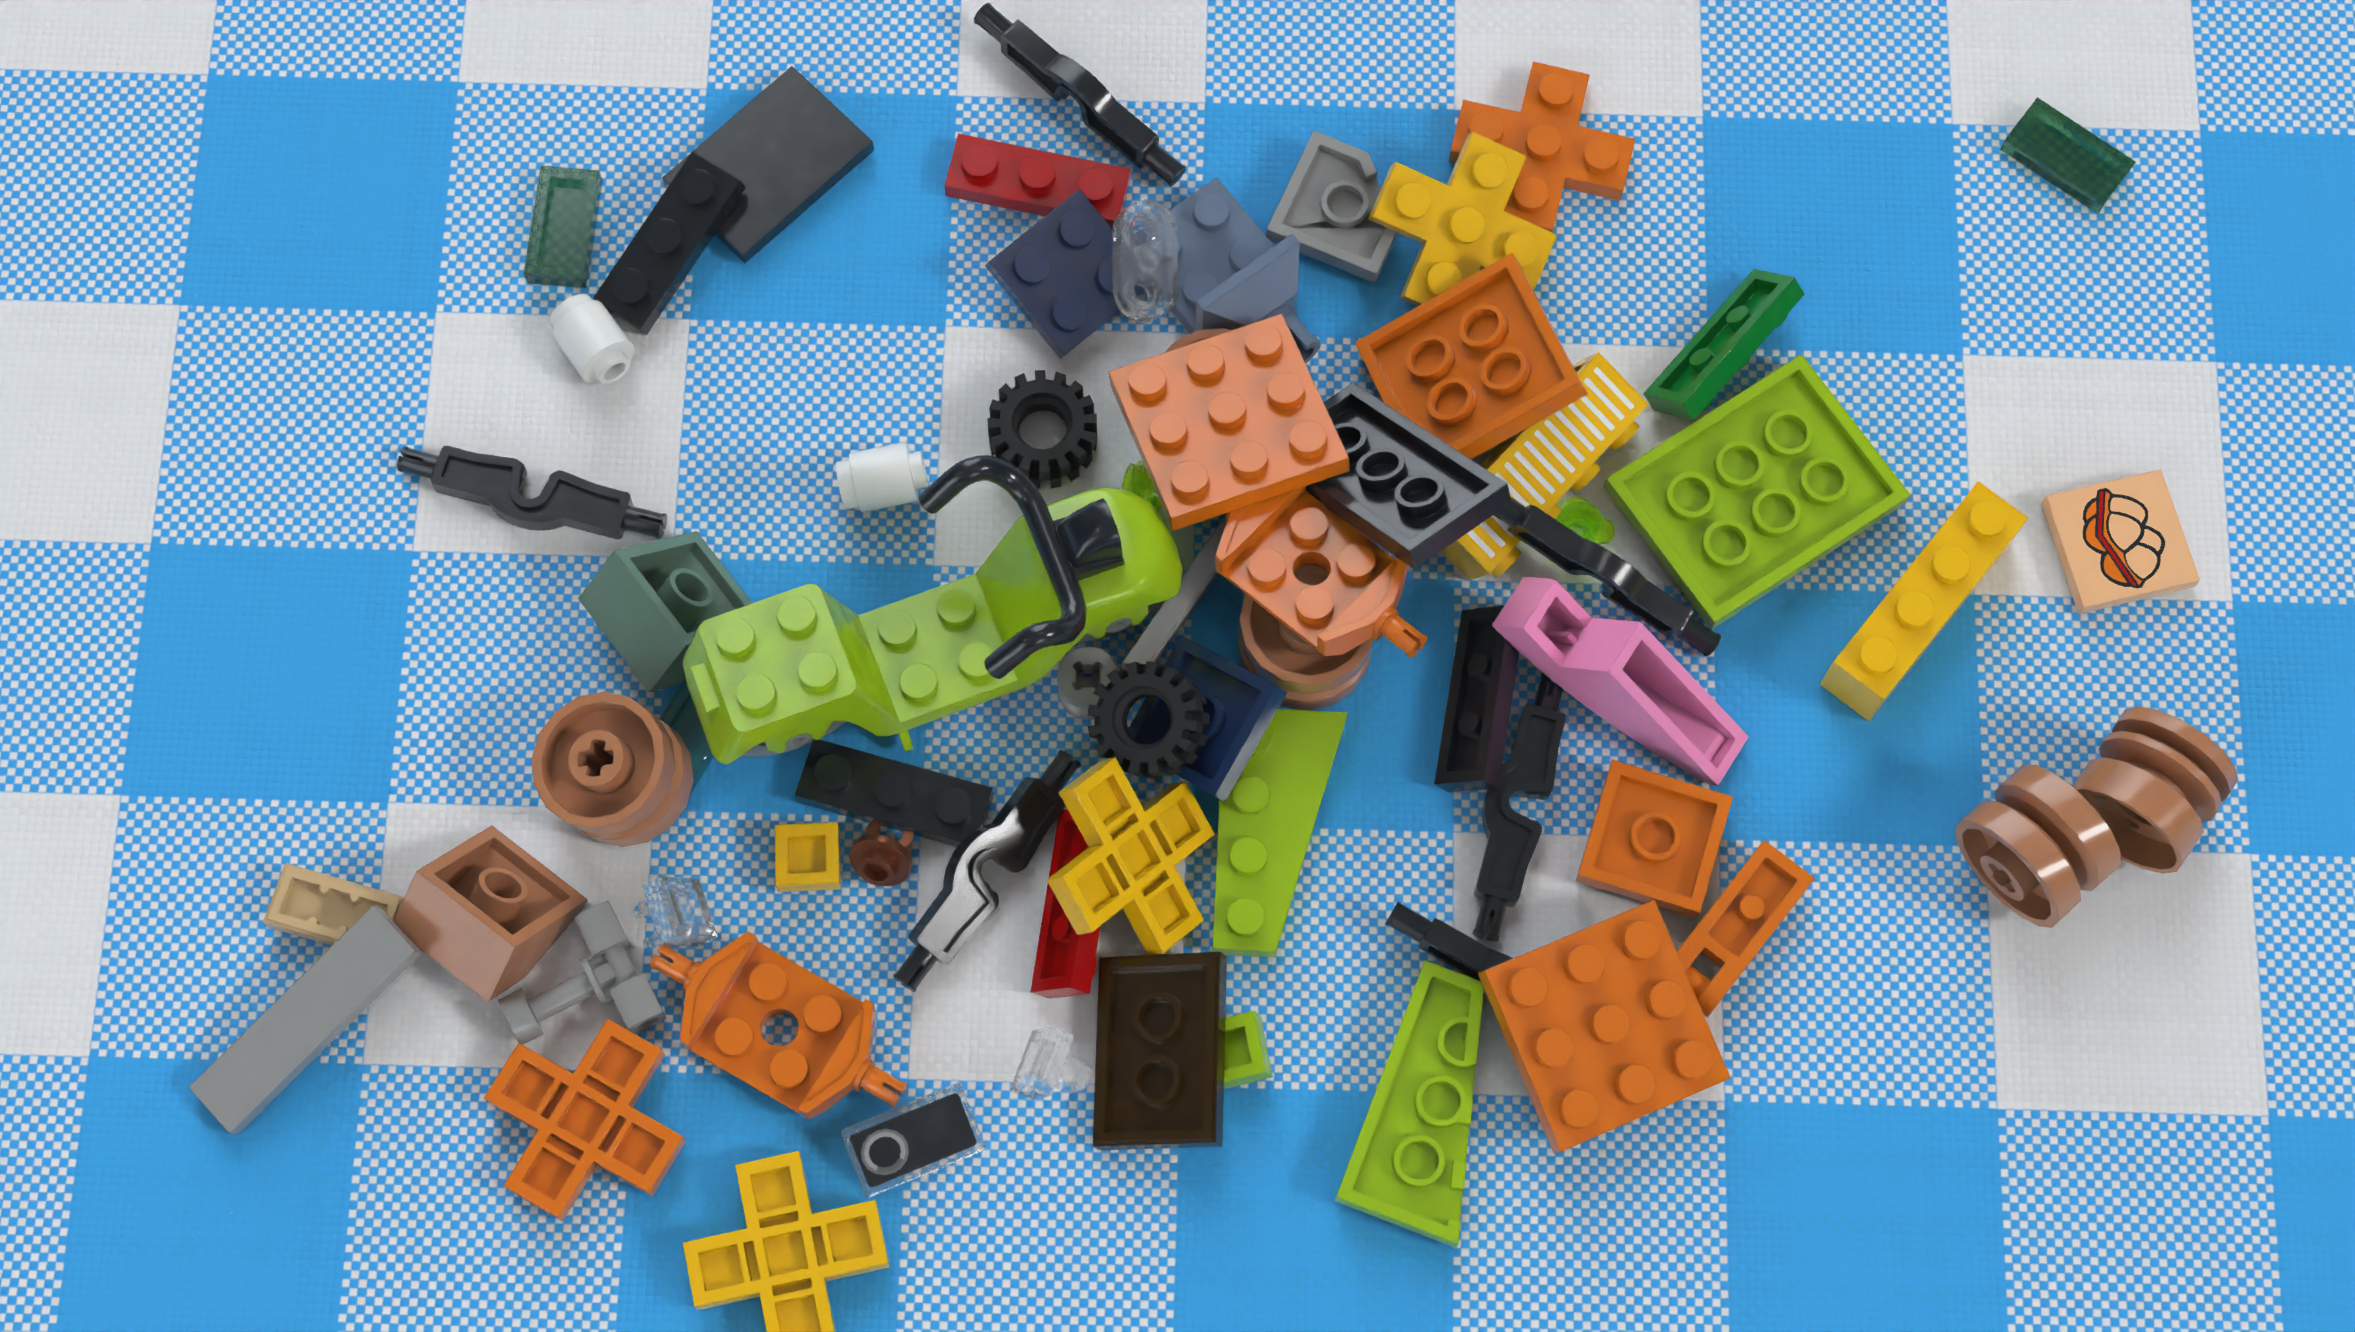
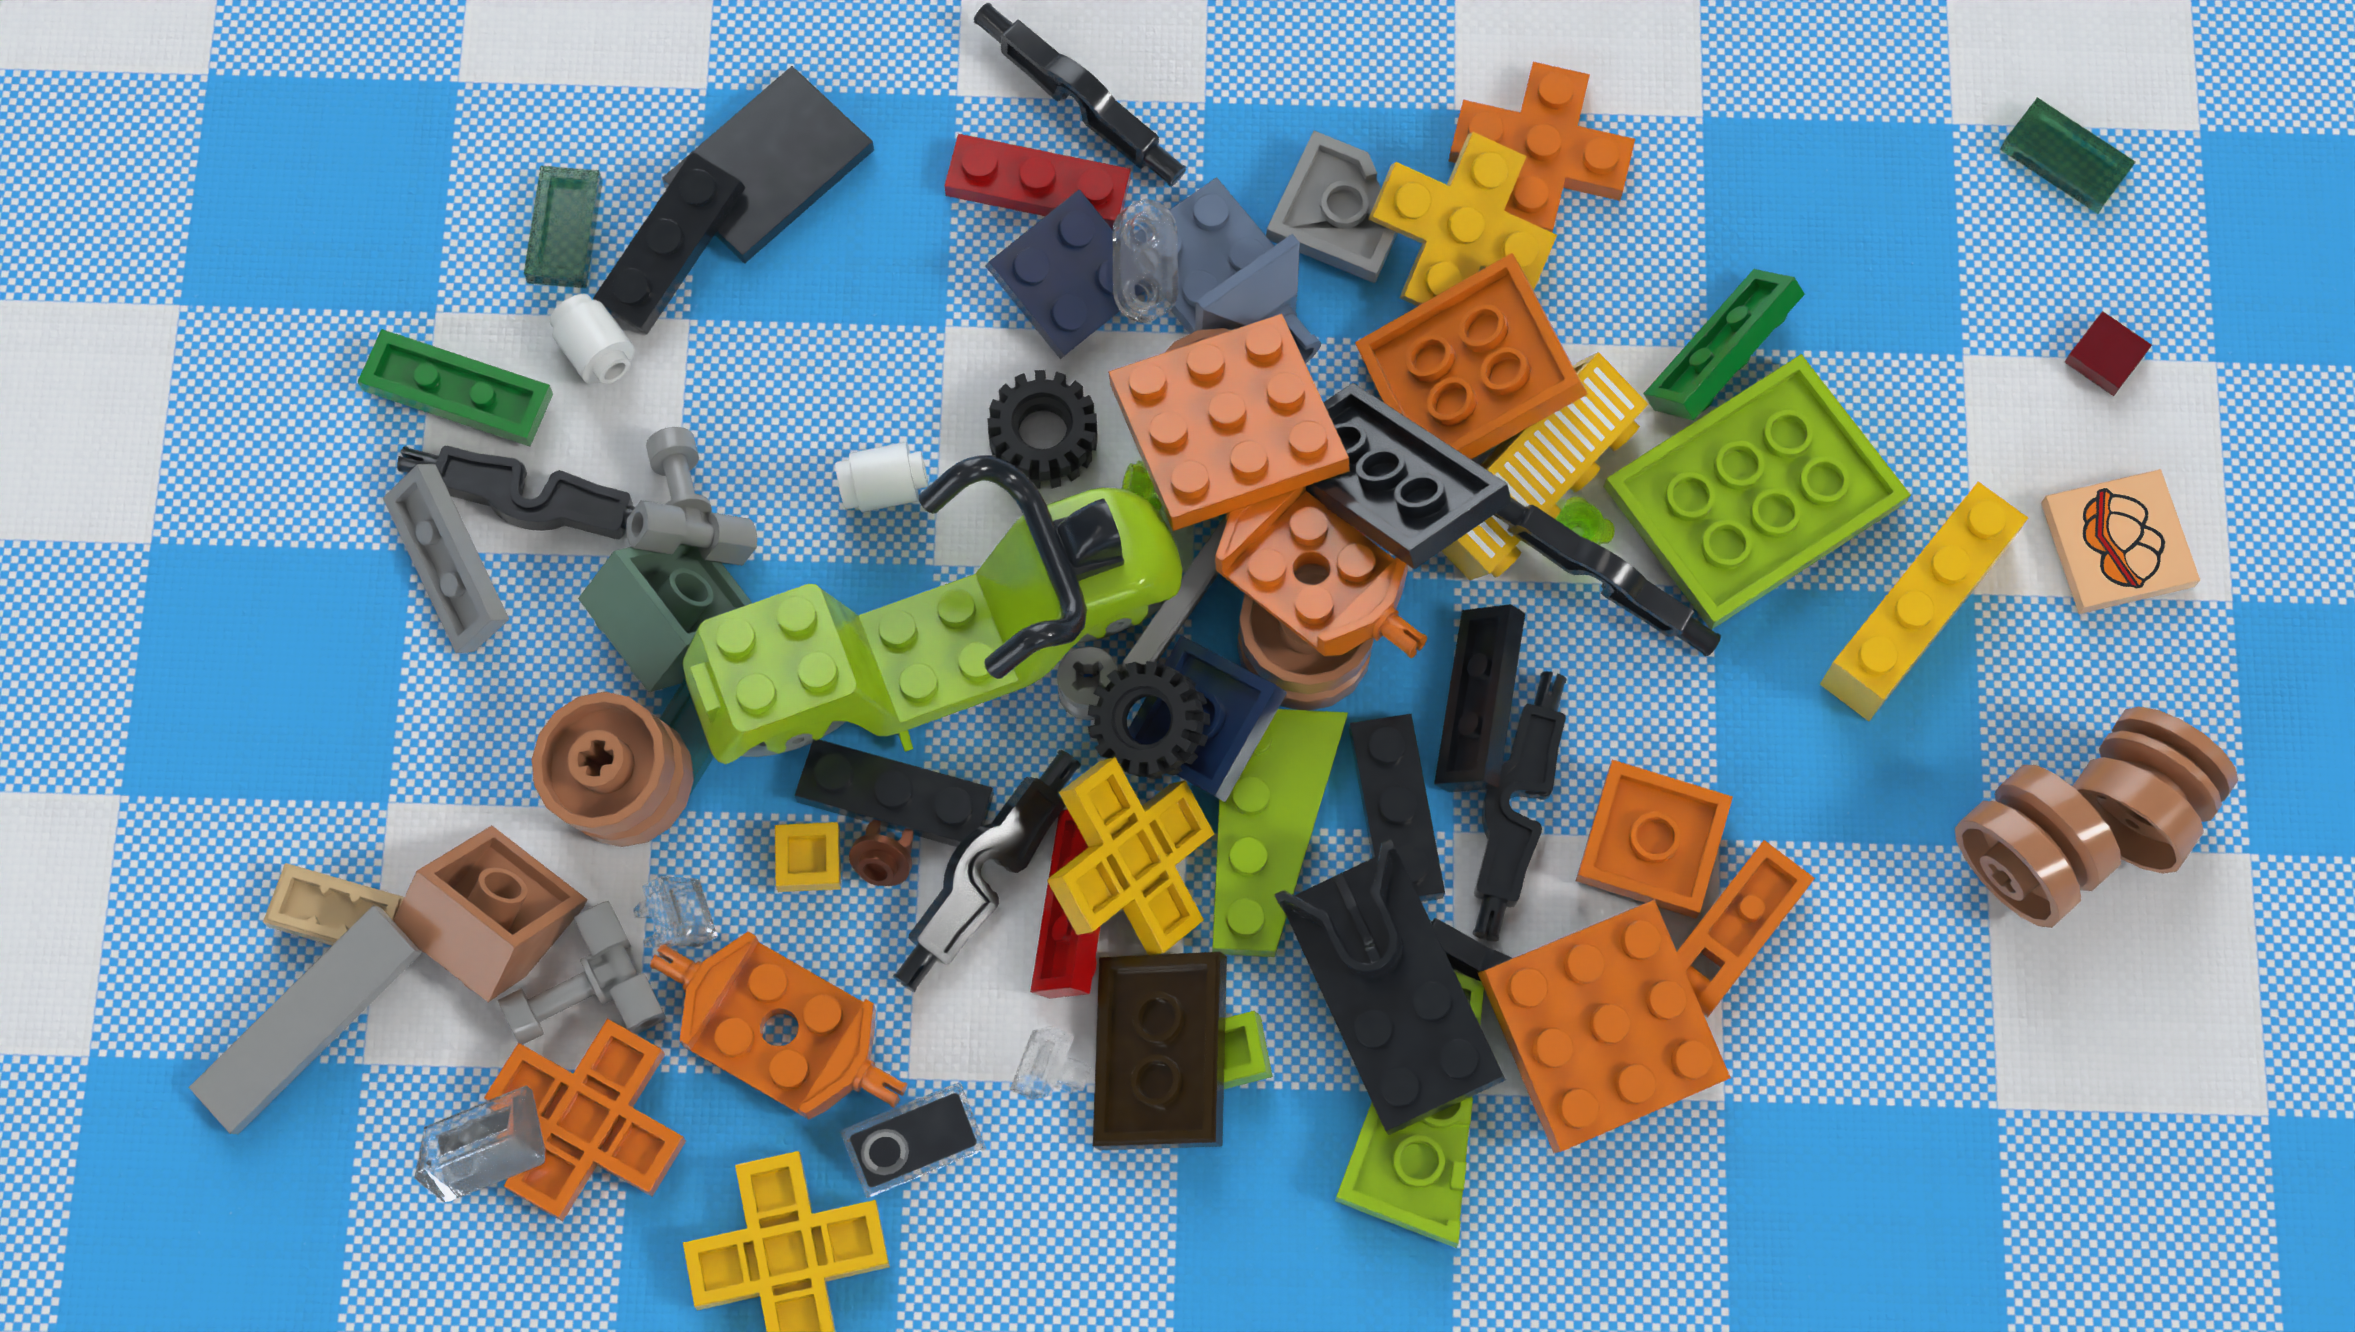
bright pink slope [1492,577,1749,786] -> none
none -> green plate [358,329,553,447]
none -> light grey plate [383,464,509,653]
none -> clear slope [414,1085,545,1202]
none -> light grey bar [626,427,757,566]
none -> black plate [1274,839,1506,1135]
none -> black plate [1349,714,1445,902]
none -> dark red tile [2064,311,2152,396]

